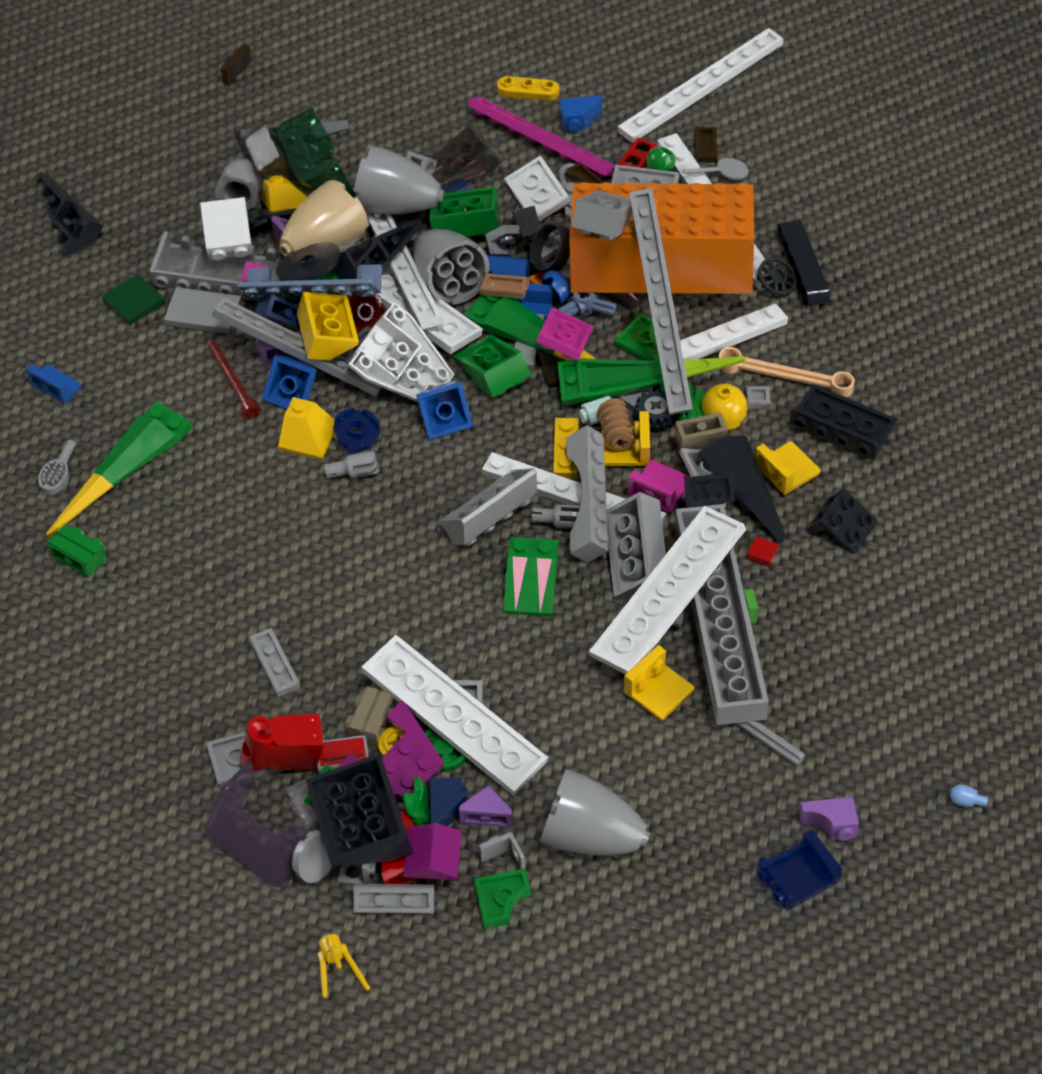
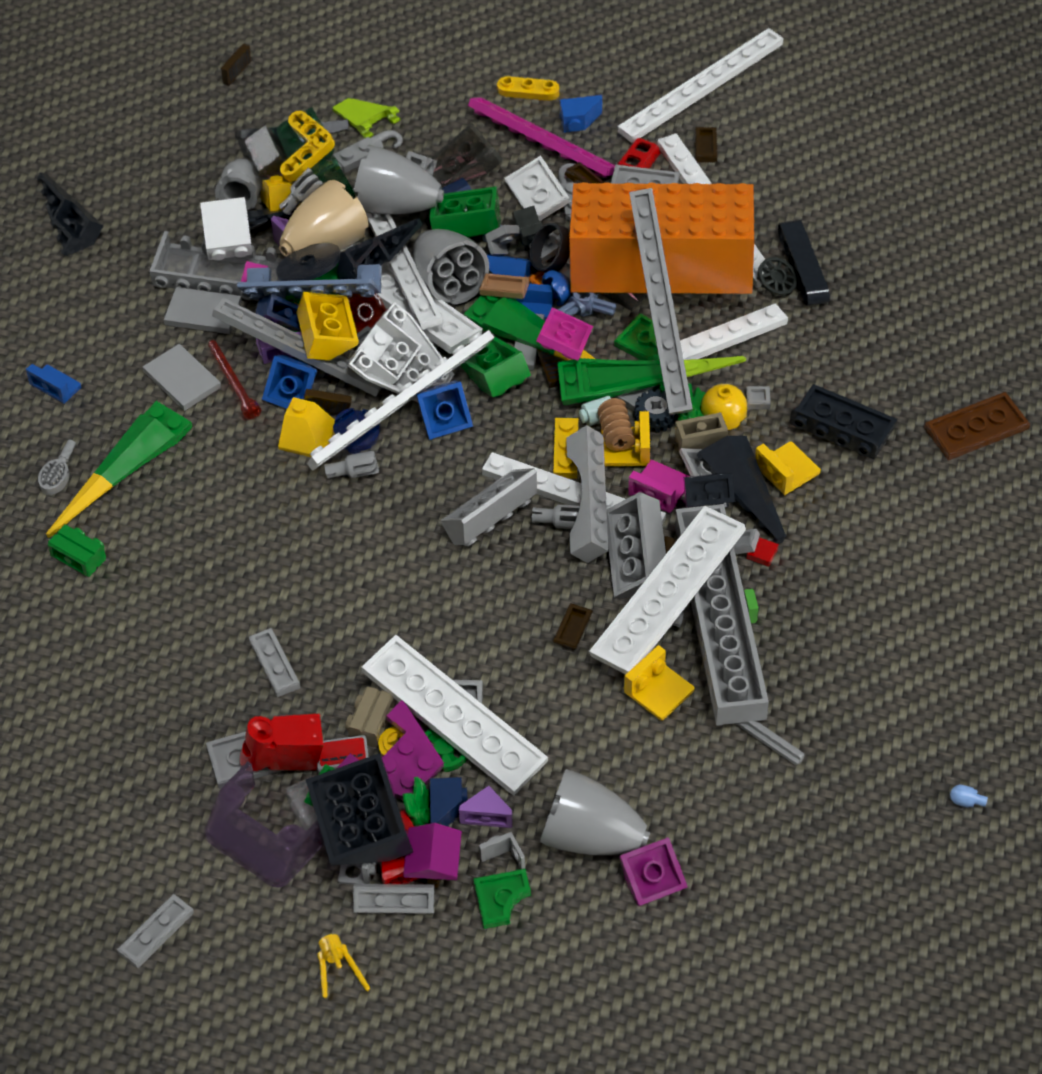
dark green tile [102,274,166,326] -> none
light grey tile [292,829,332,883] -> none
green slope [503,537,559,617] -> none
light grey slope [571,190,633,240] -> none
green piece [646,146,676,171] -> none
light grey piece [682,158,748,180] -> none
light nougat piece [719,347,855,398] -> none
clear blue panel [757,829,842,911] -> none
medium lavender arch [799,797,859,841] -> none
black bracket [806,488,878,554] -> none
none -> light grey tile [117,894,194,969]
none -> light grey tile [143,344,221,411]
none -> light grey arm [279,168,323,215]
none -> yellow beam [280,110,335,182]
none -> dark brown tile [303,389,352,416]
none -> white plate [307,330,494,471]
none -> light grey plate [327,130,403,173]
none -> lime flag [332,98,400,139]
none -> dark brown tile [553,603,593,650]
none -> magenta slope [619,837,688,906]
none -> light grey tile [733,529,760,554]
none -> reddish brown tile [924,392,1030,461]

